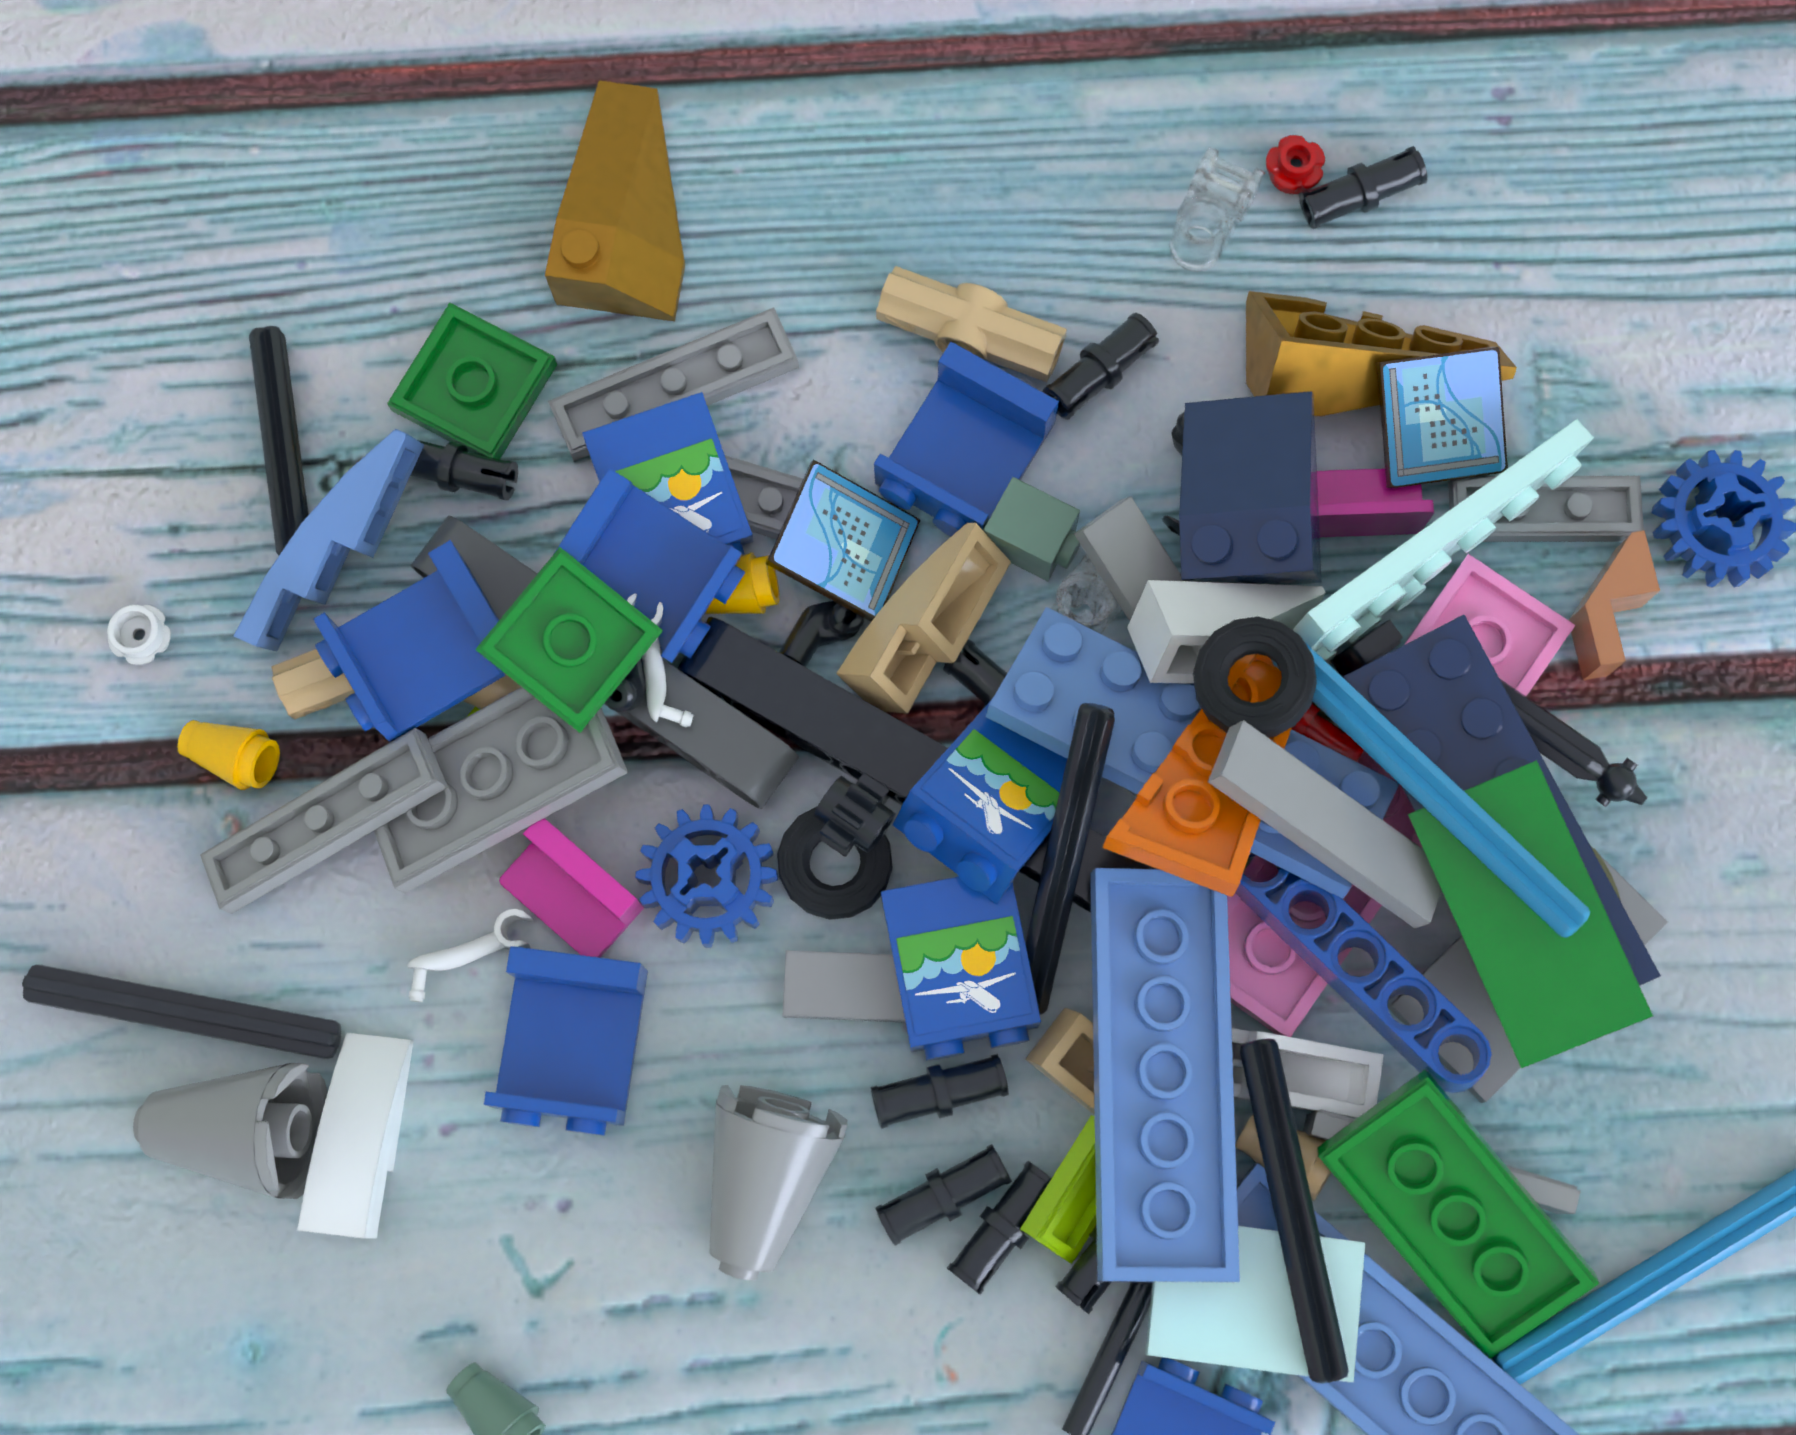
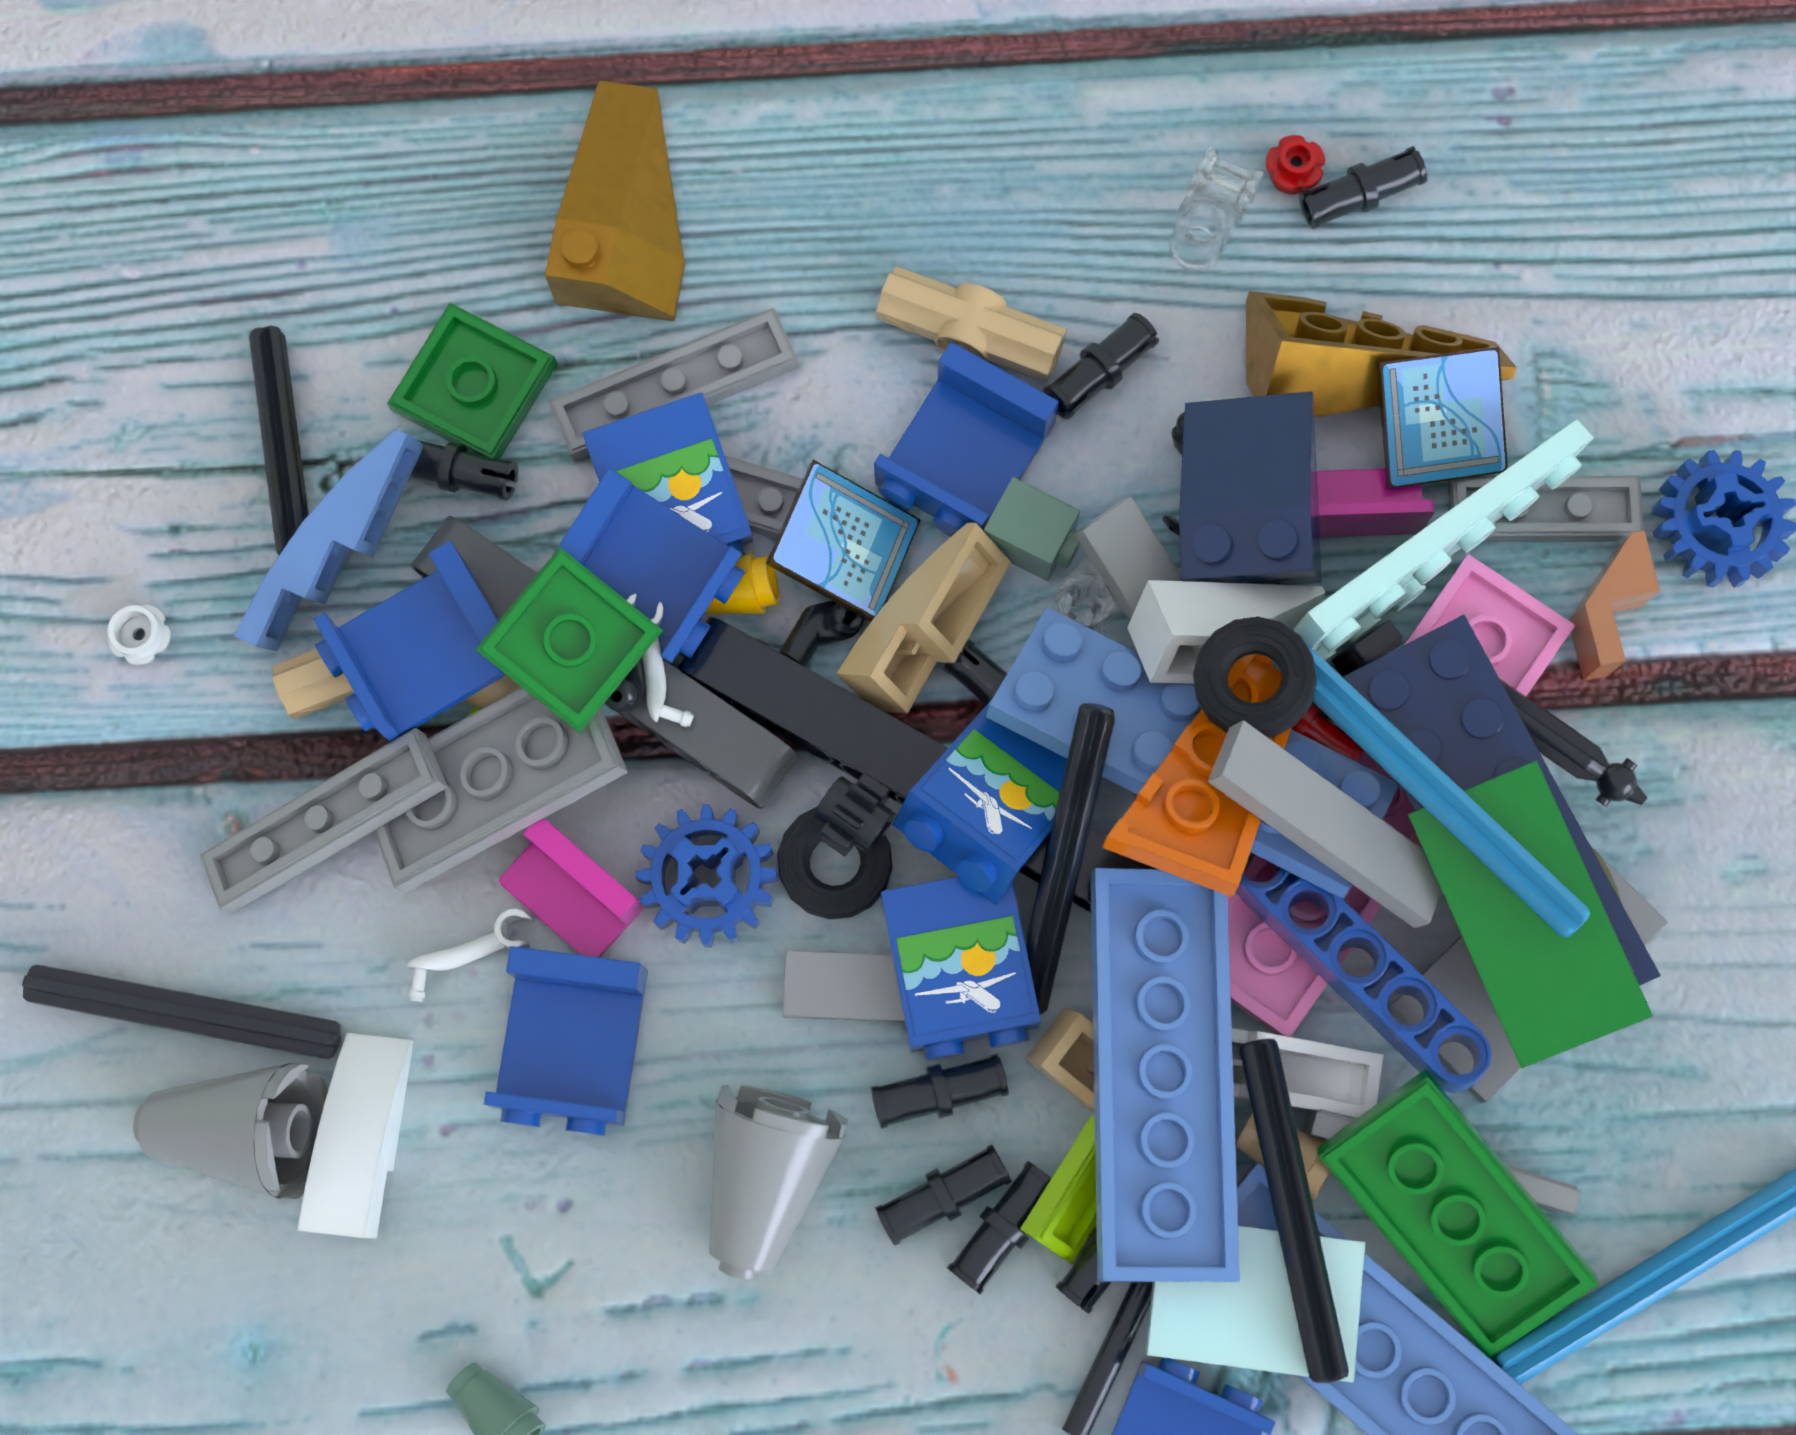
yellow cone [178,720,280,790] -> none

